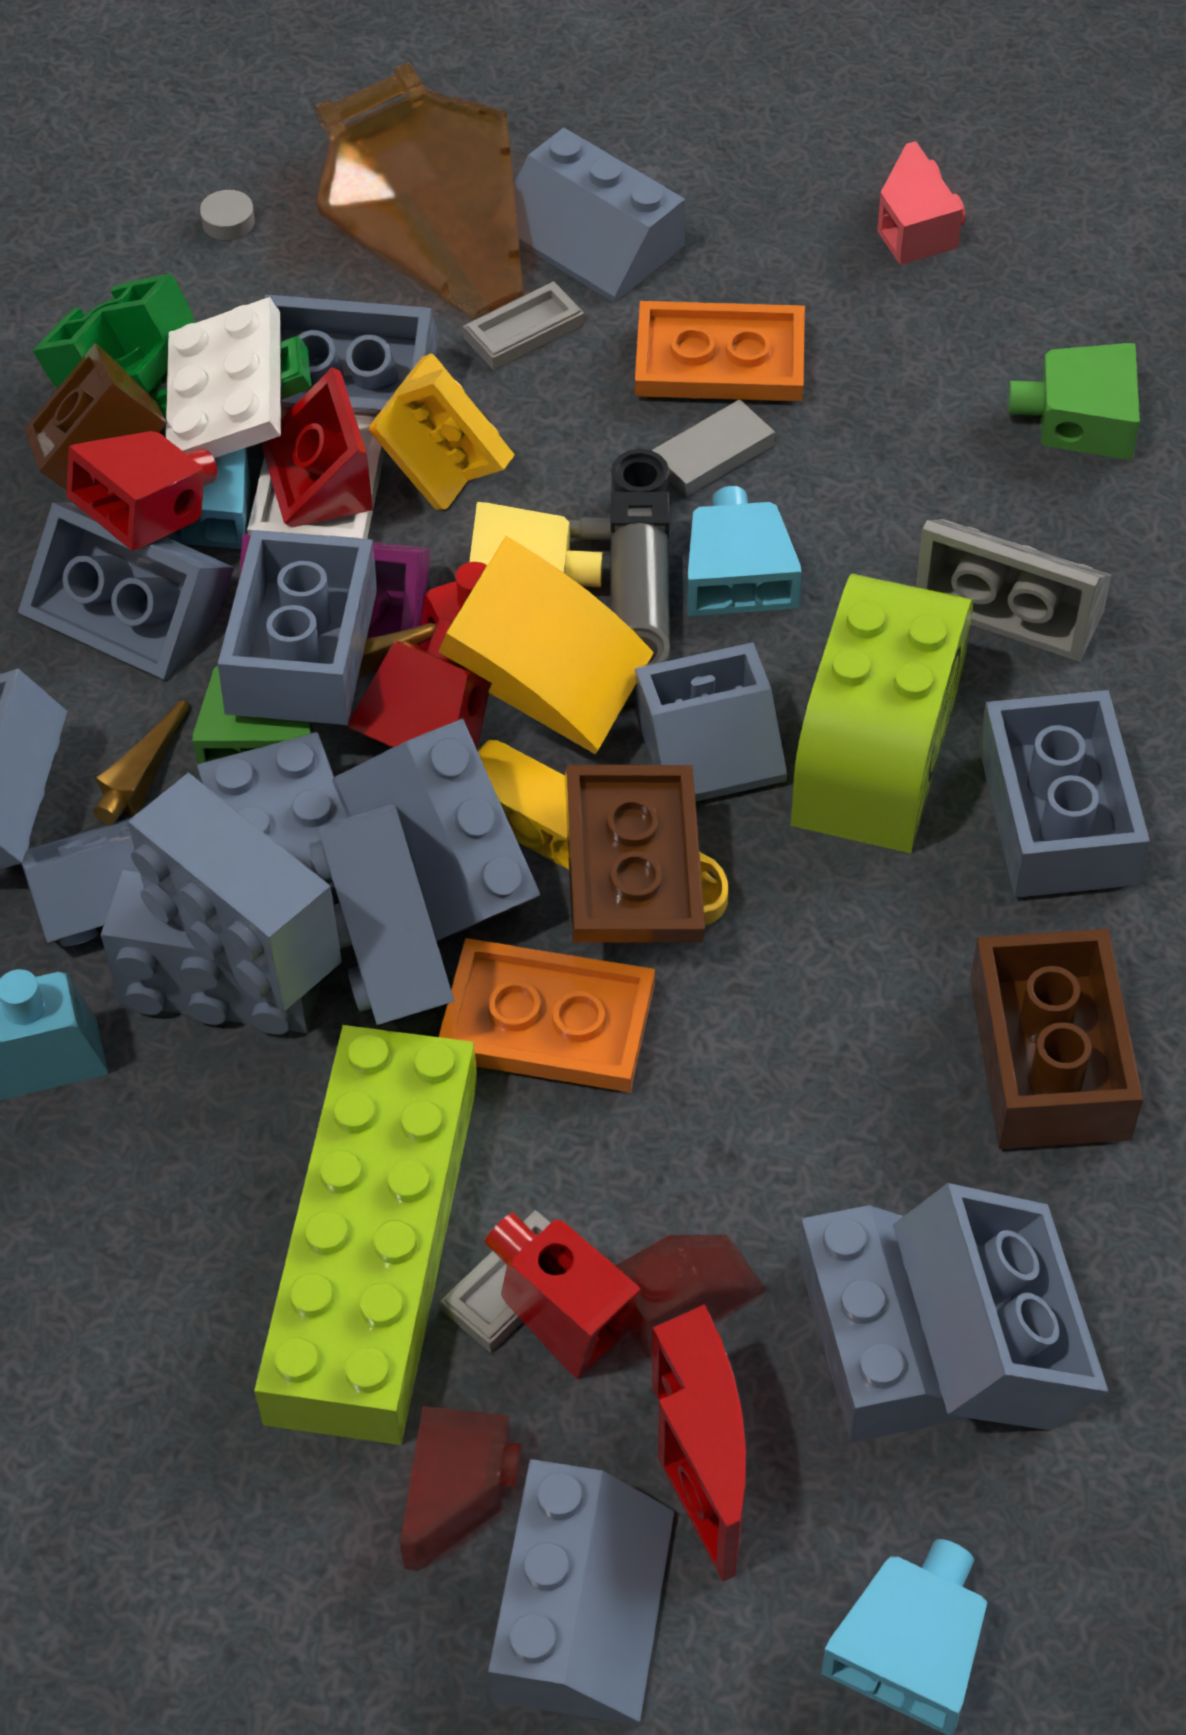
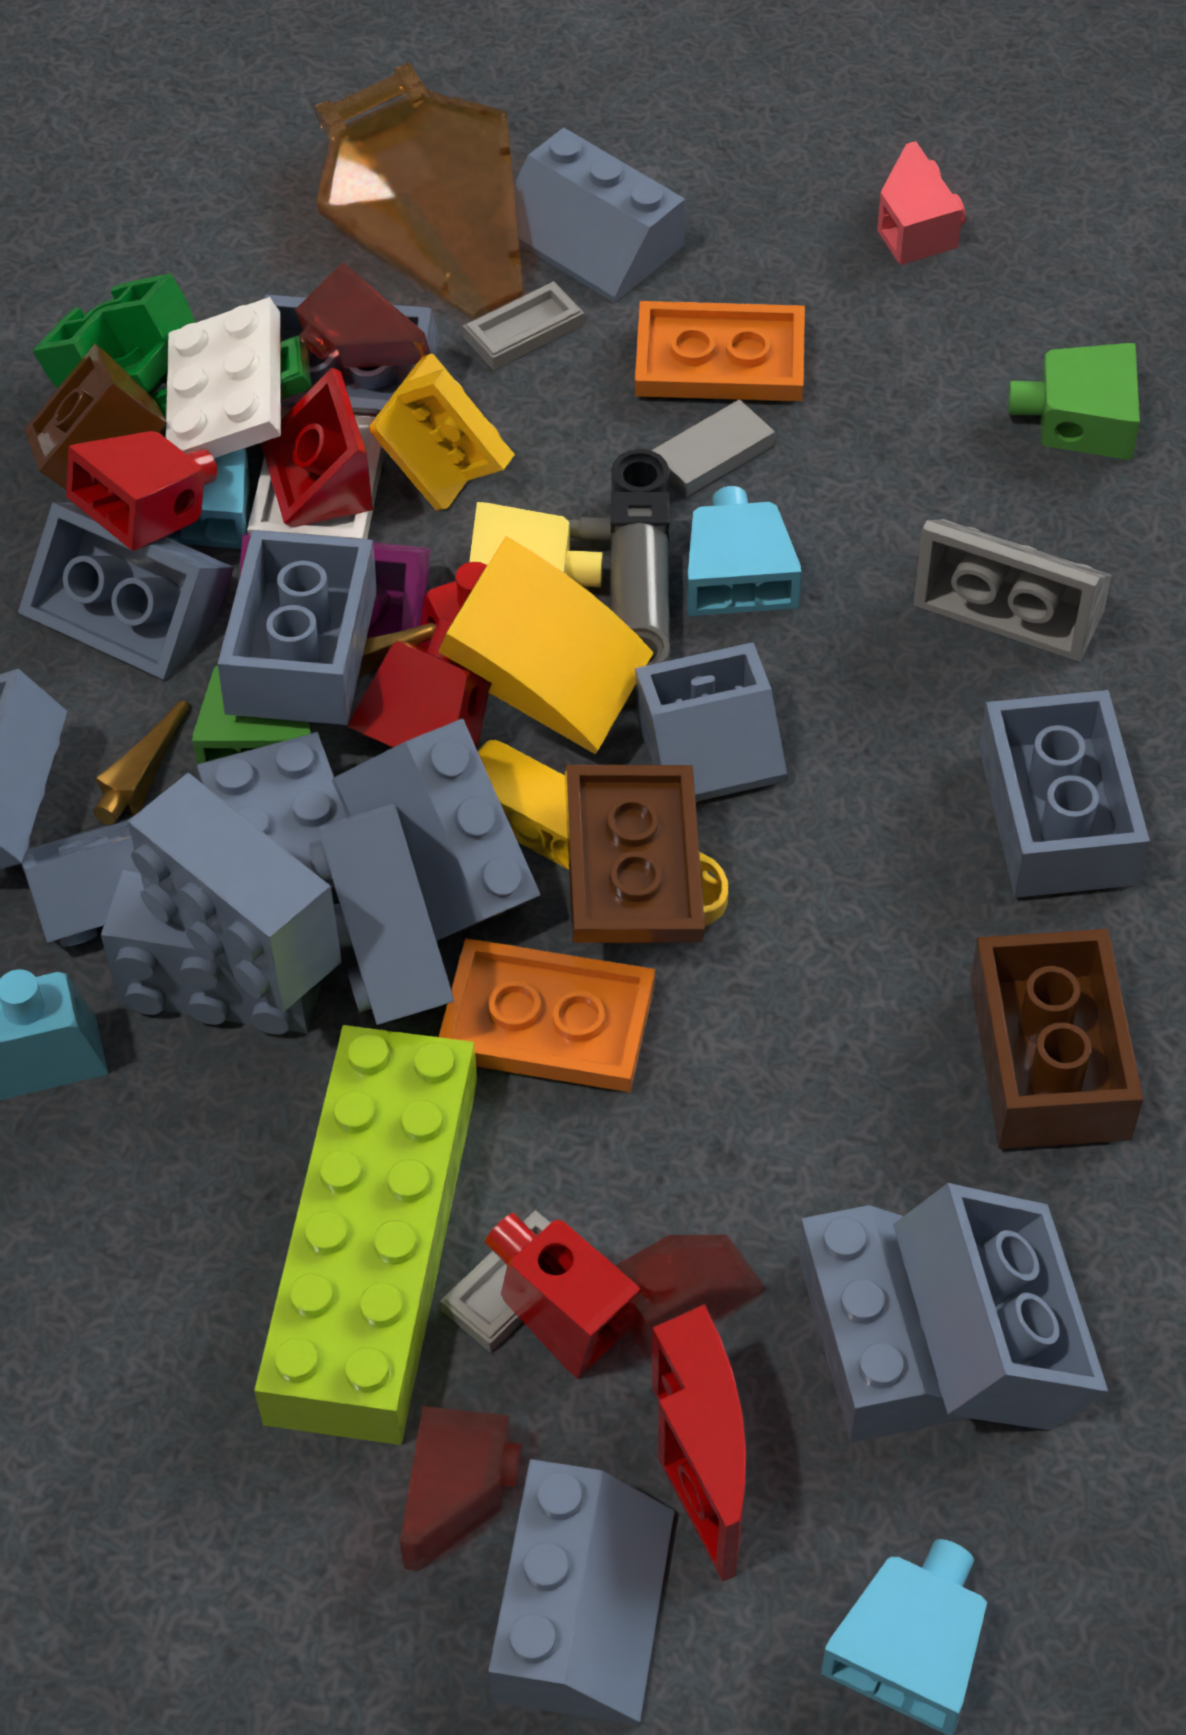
light grey tile [200,190,255,240] -> none
lime brick [790,573,973,853] -> none
none -> clear red slope [295,262,431,368]

